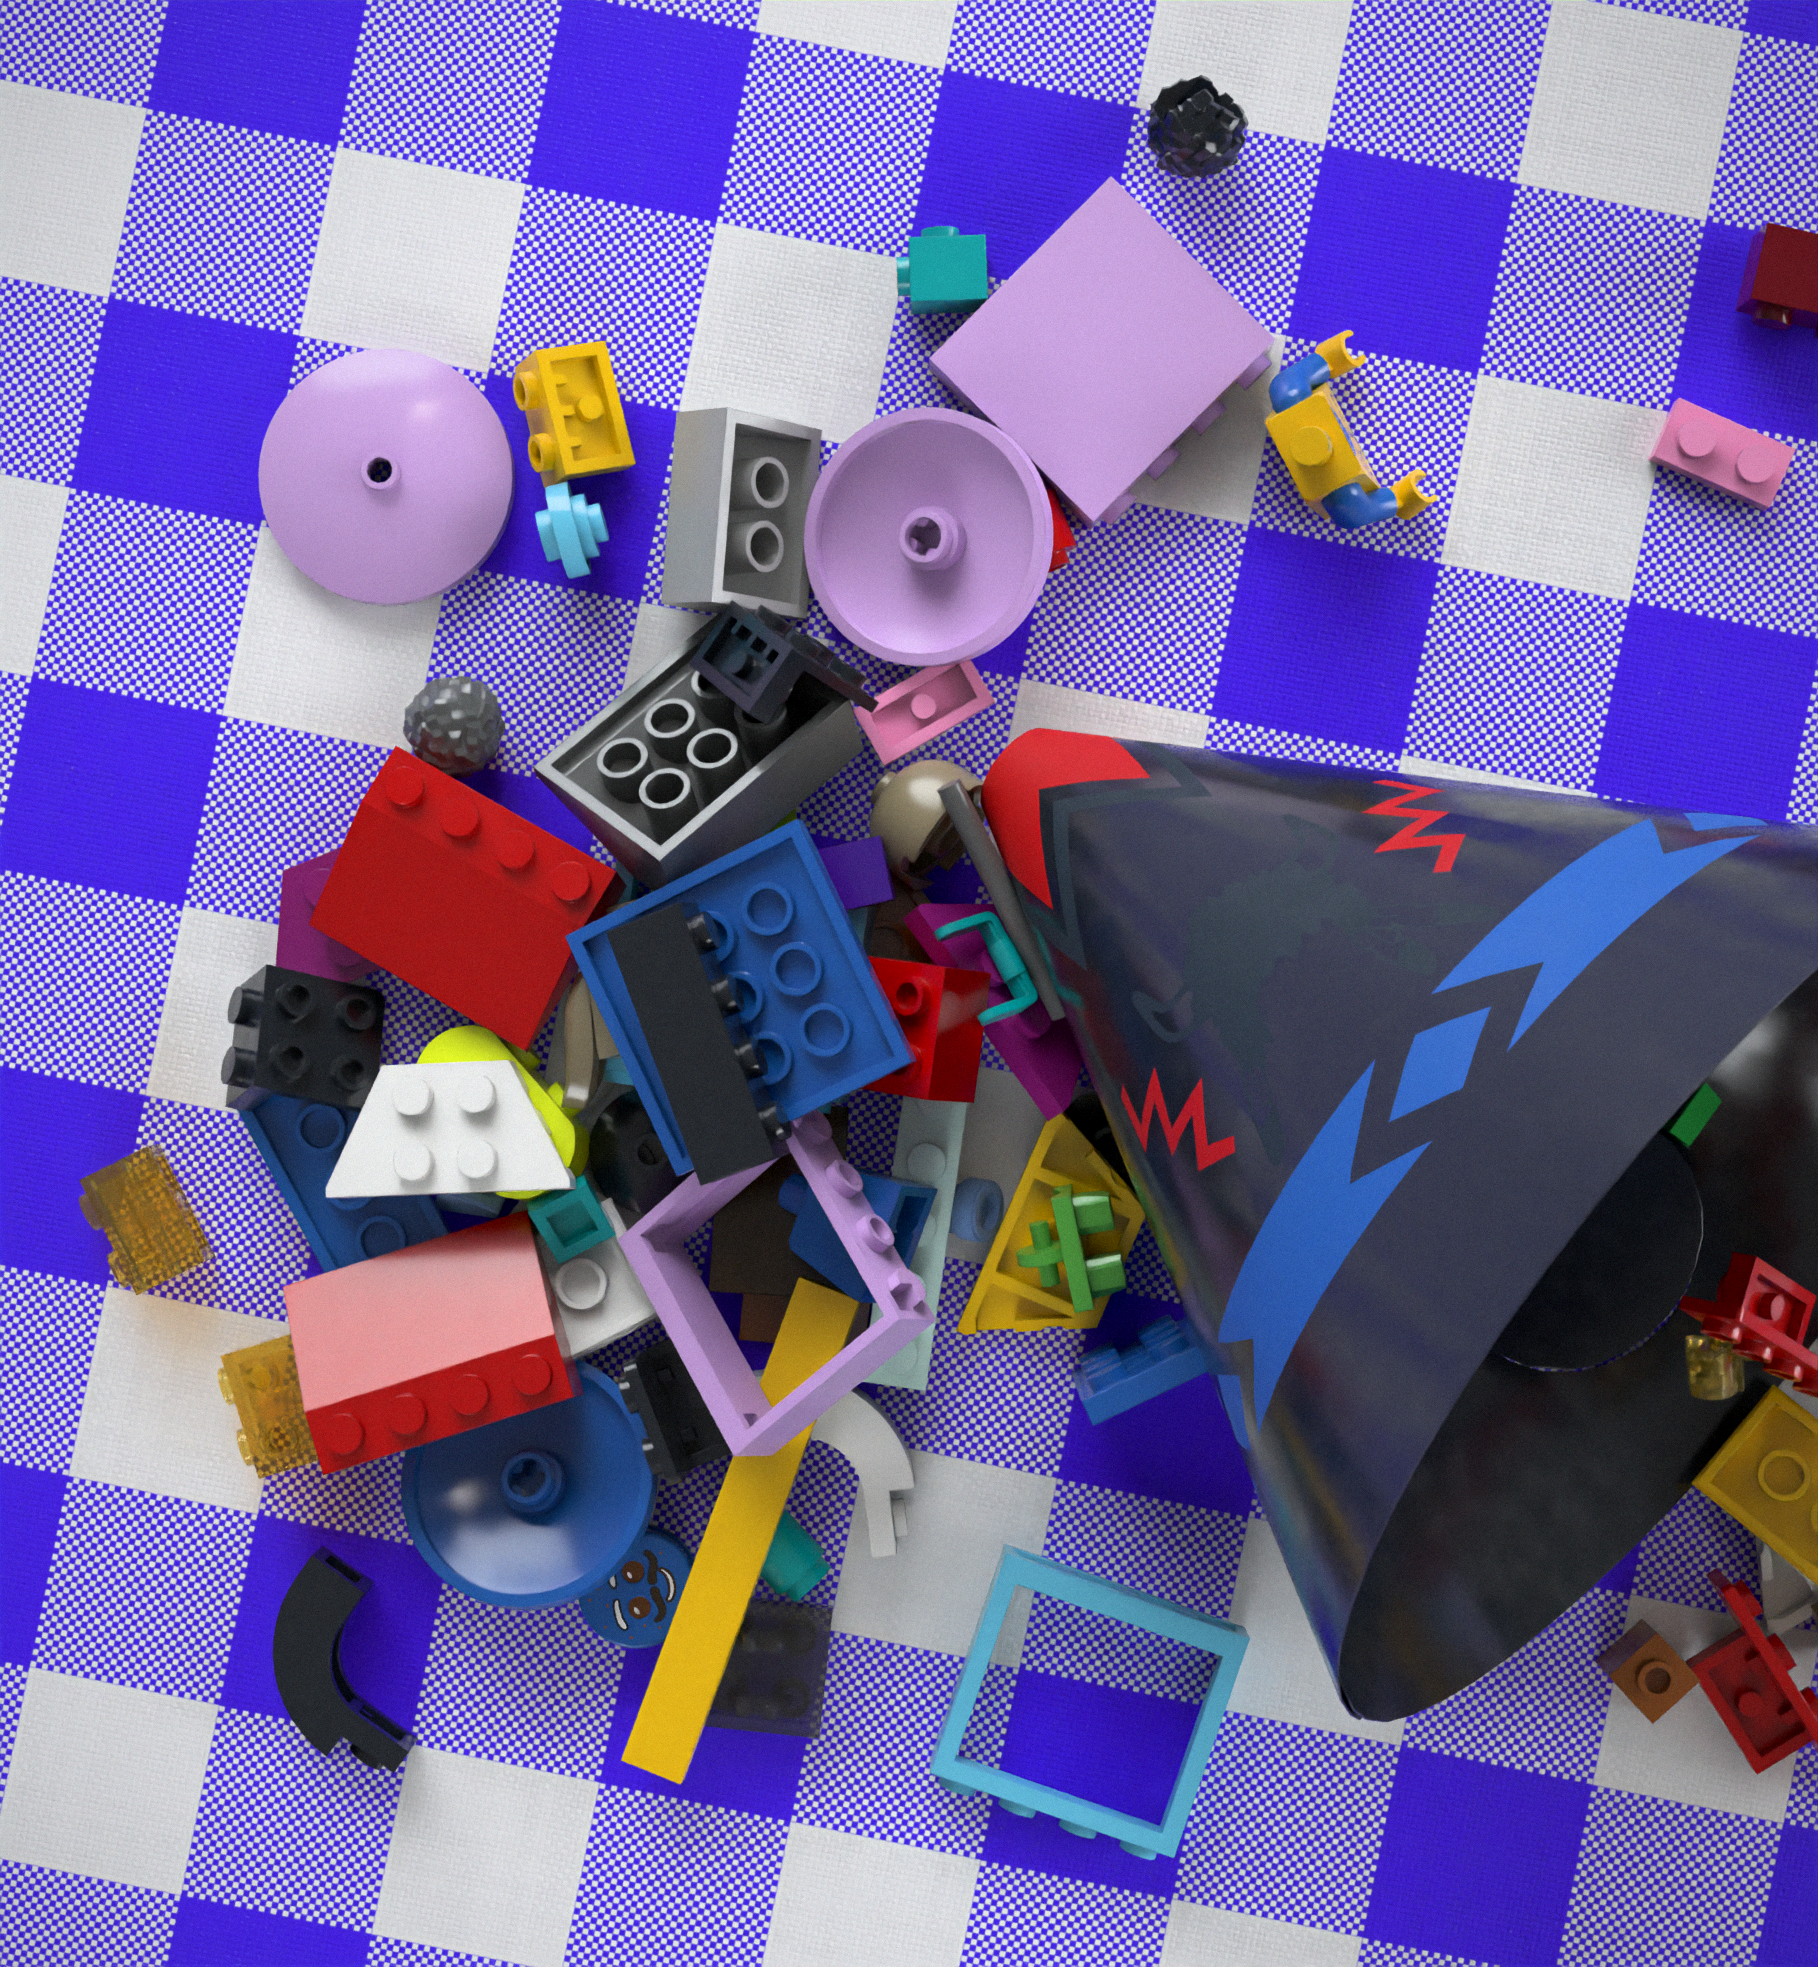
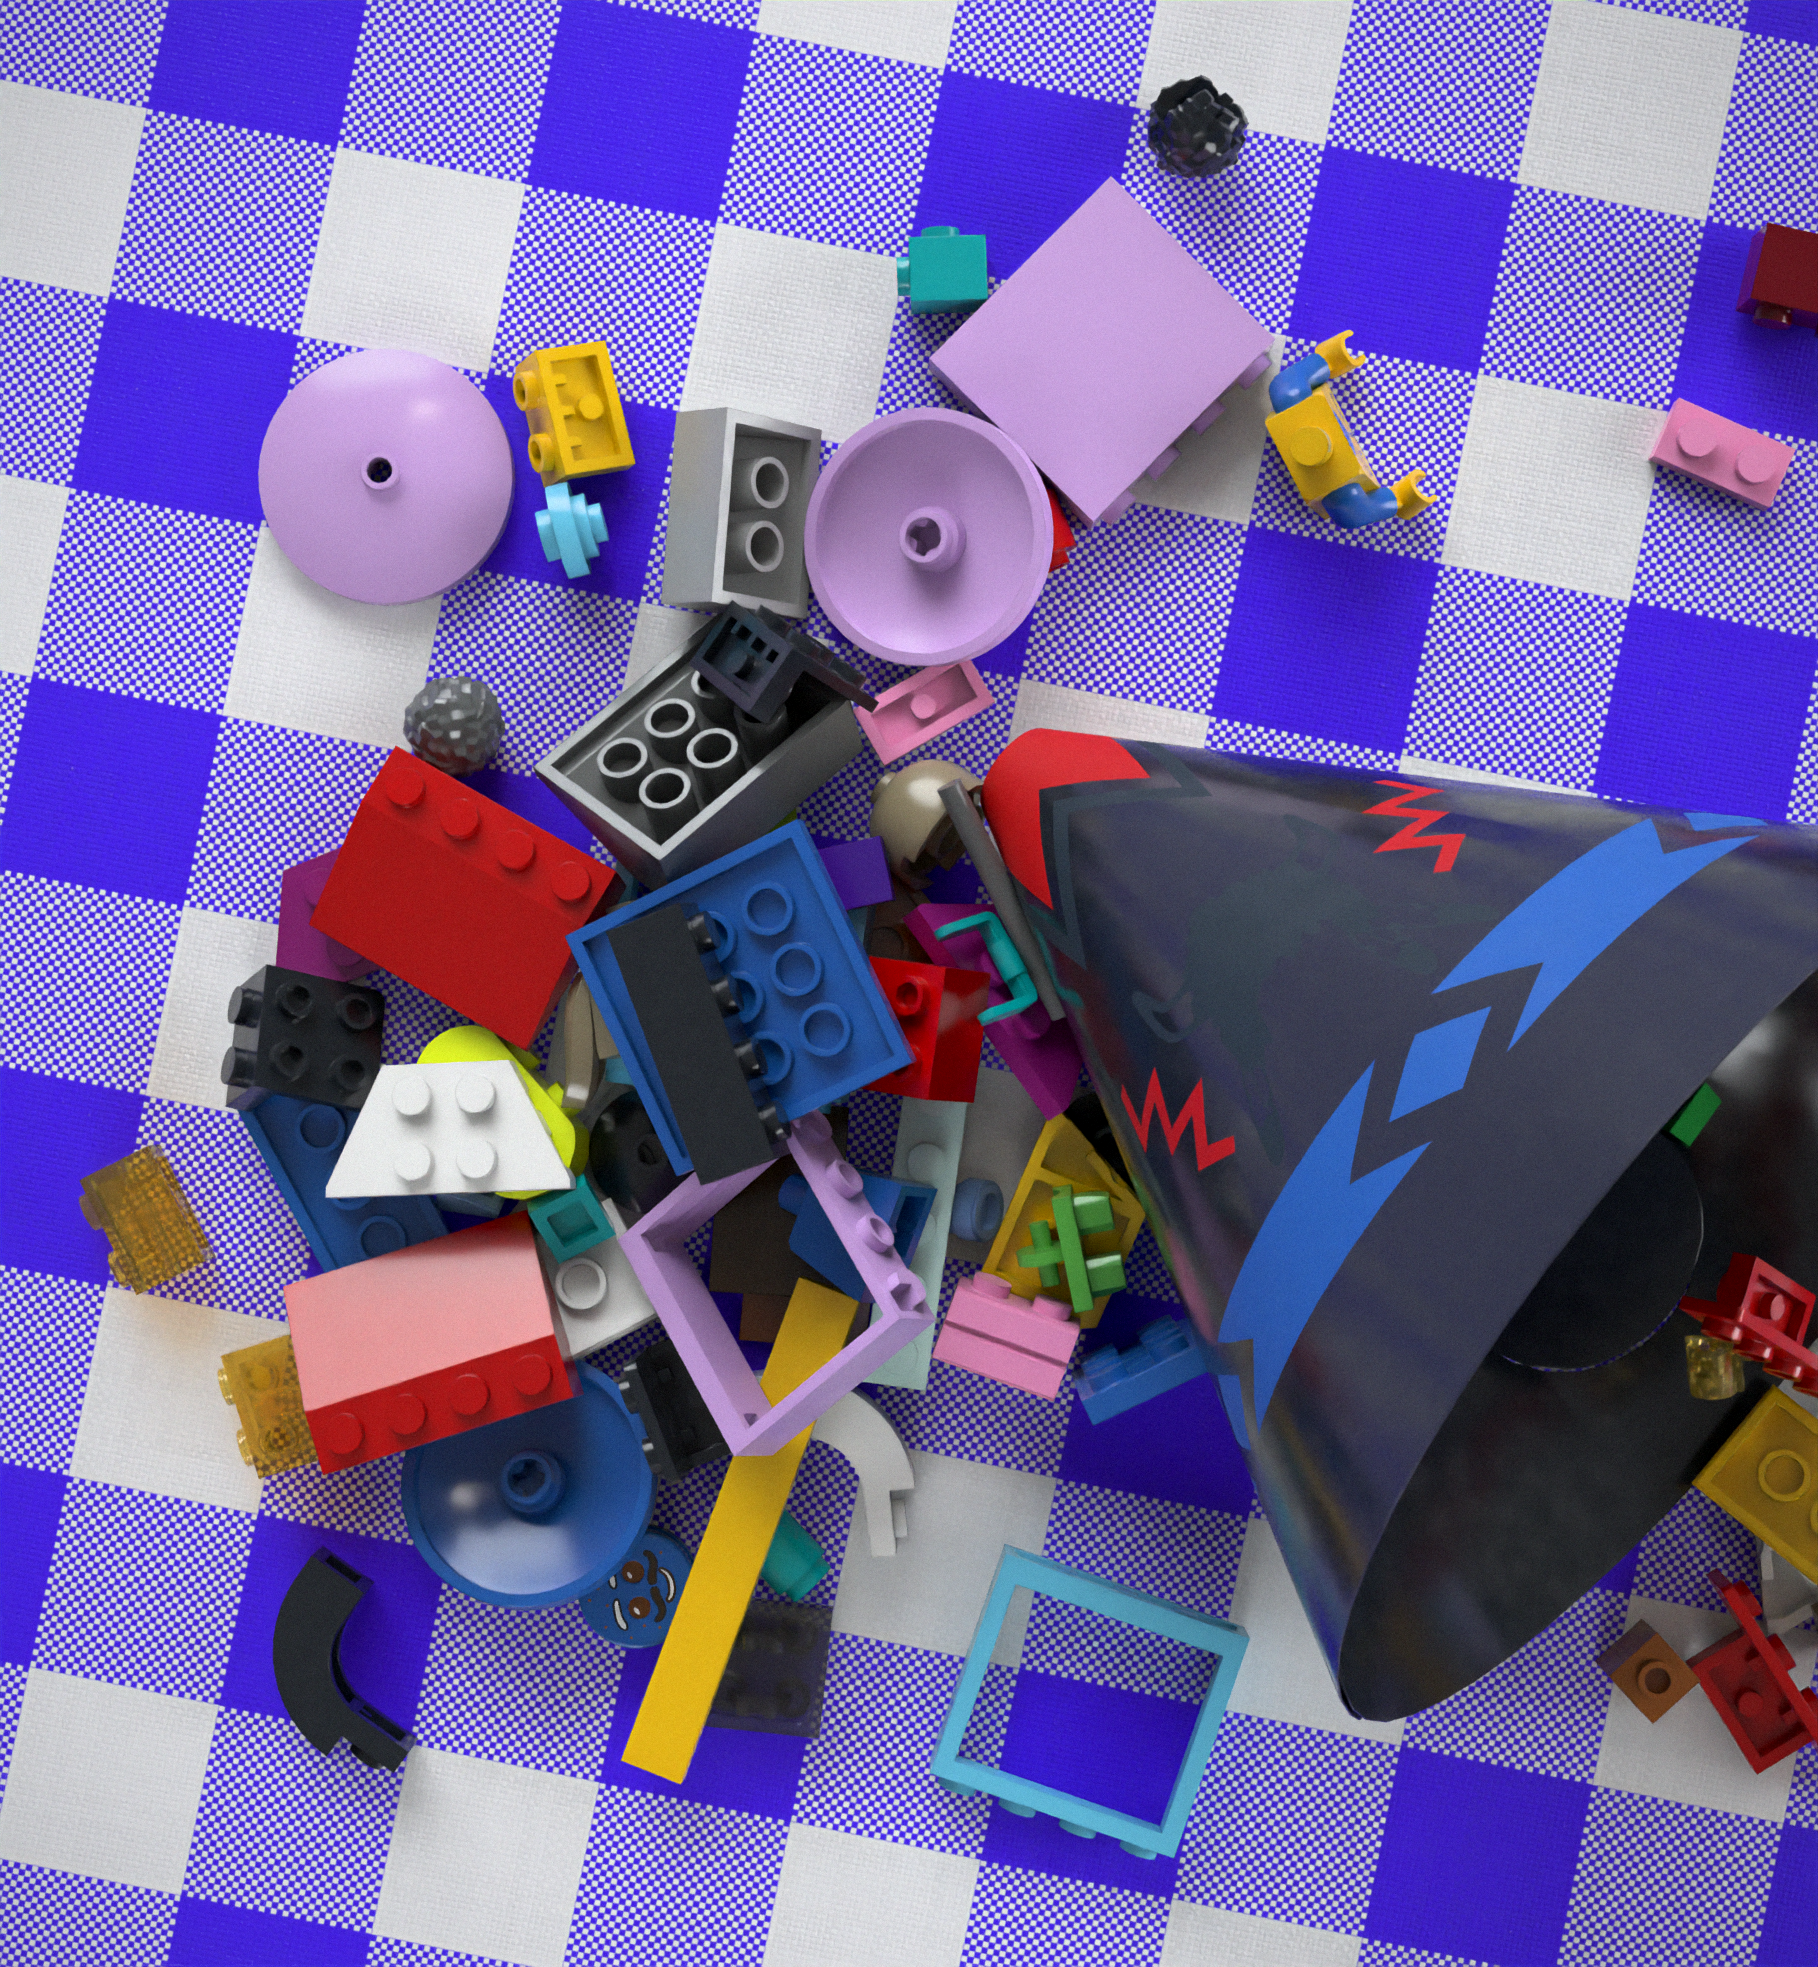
none -> bright pink brick [931,1272,1081,1402]

